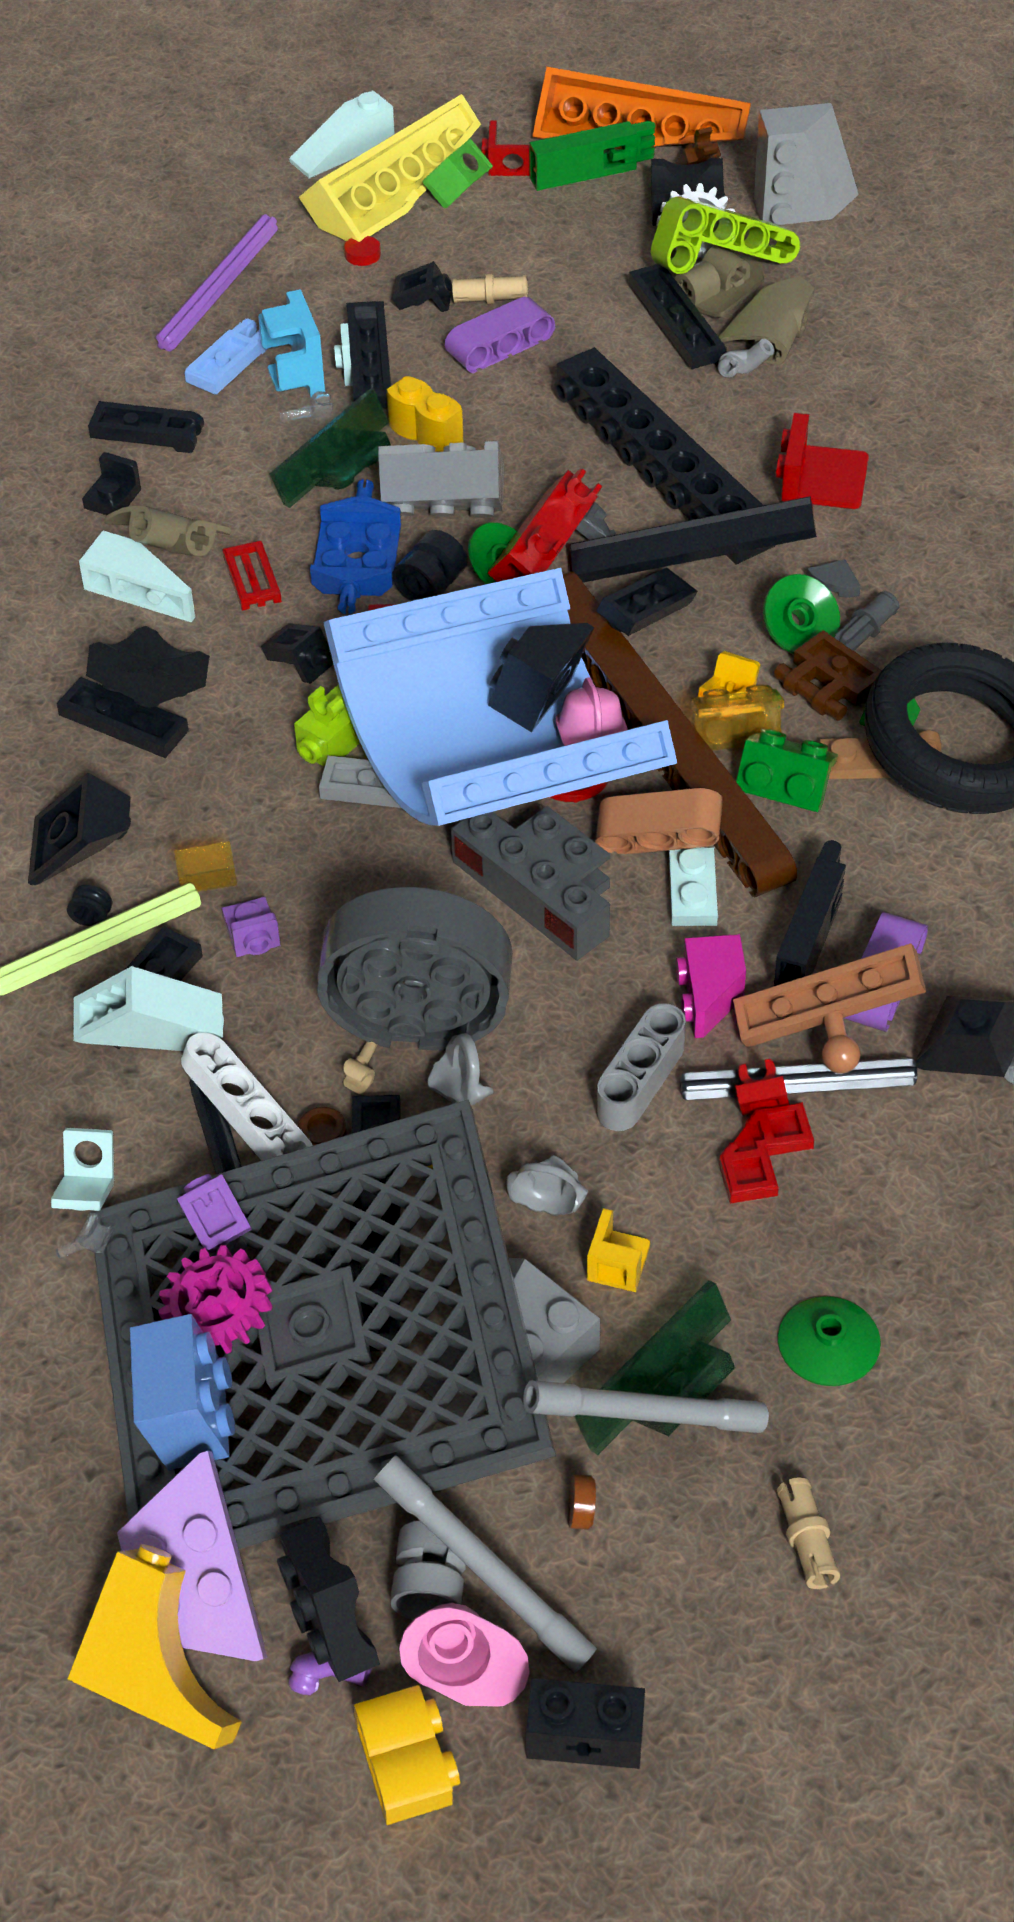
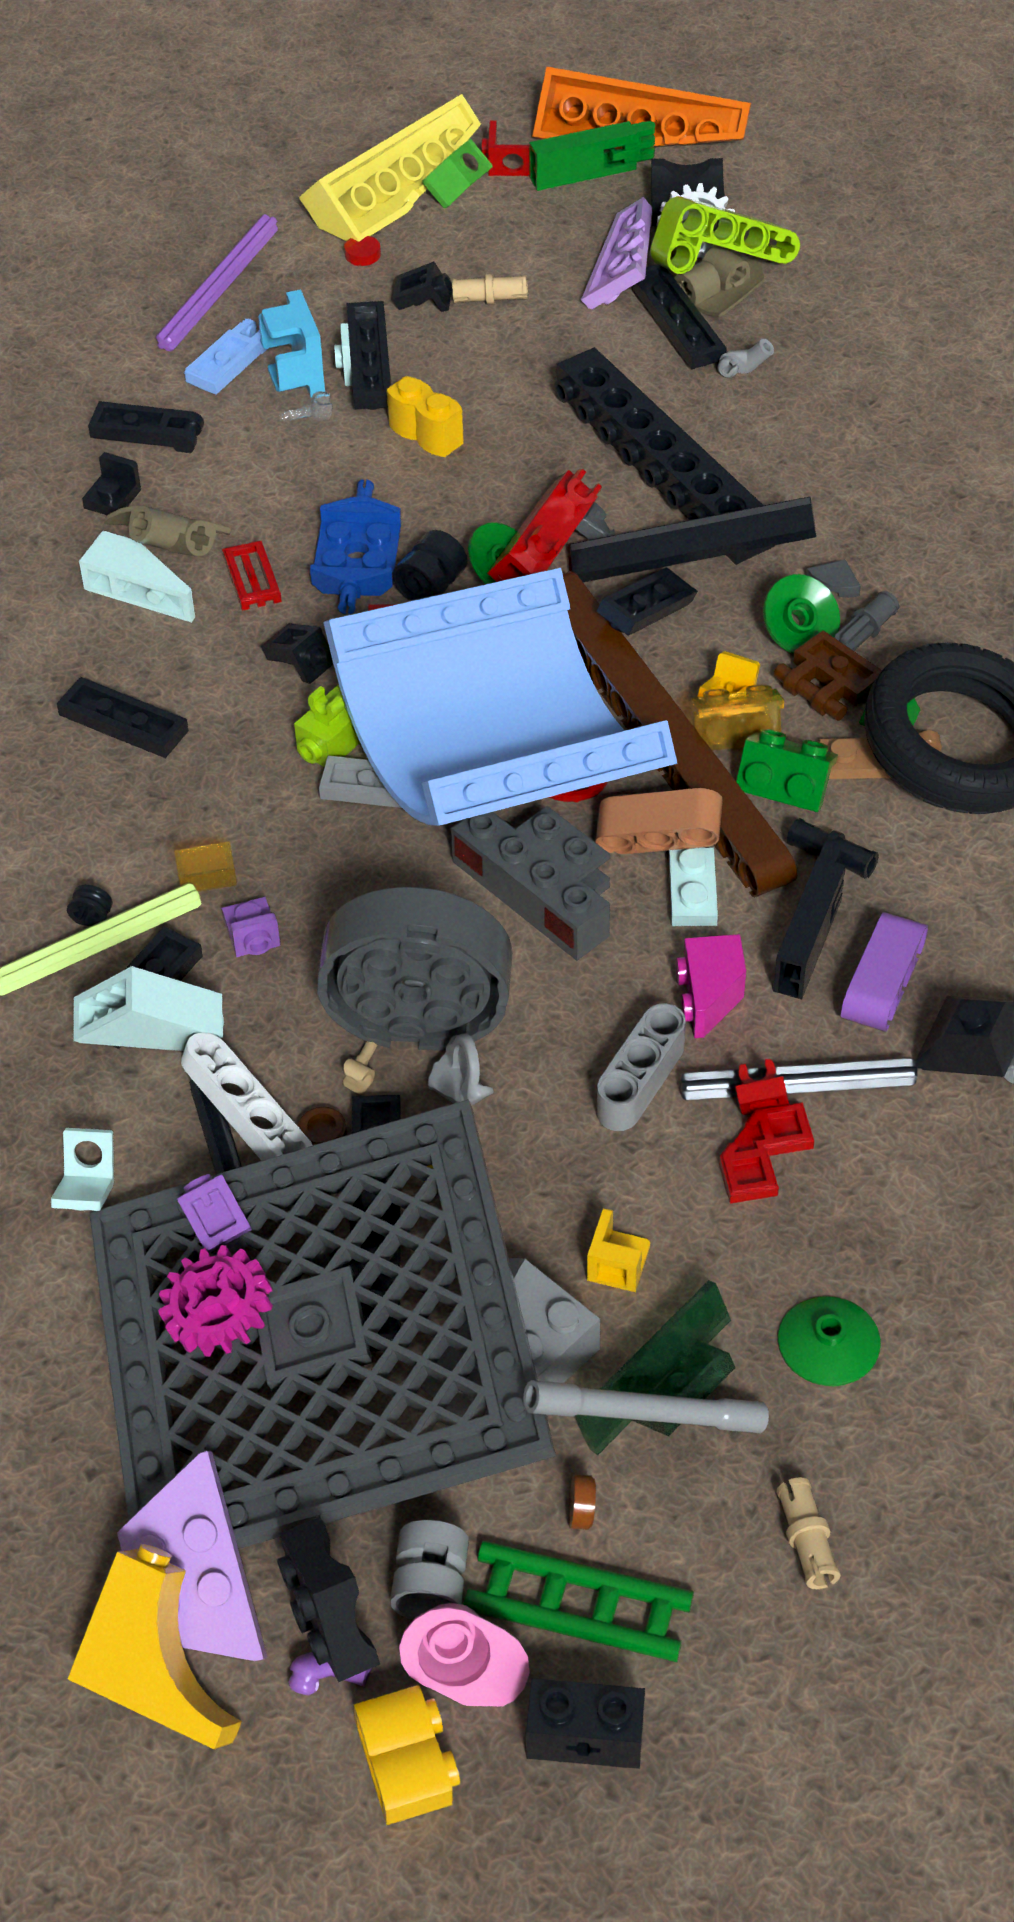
black slope [28,773,131,885] -> none
clear hand [55,1213,116,1259] -> none
black brick [86,626,210,707] -> none
medium blue piece [130,1314,235,1470] -> none
clear green bracket [270,389,391,508] -> none
light aqua slope [289,90,395,178] -> none
light grey piece [373,1455,597,1673] -> none
light grey wedge [378,441,504,518] -> none
medium lavender beam [445,296,555,373] -> none
black slope [488,623,594,732] -> none
light grey piece [506,1155,588,1216] -> none
bright pink piece [556,678,628,746] -> none
reddish brown plate [676,127,721,165] -> none
dark tan panel [719,275,815,365] -> none
nougat plate [733,943,926,1074] -> none
light grey wedge [754,103,859,225] -> none
red bracket [776,413,869,509] -> none
none -> green bar [464,1540,694,1663]
none -> lavender wing [581,197,652,309]
none -> black pin [787,818,879,879]

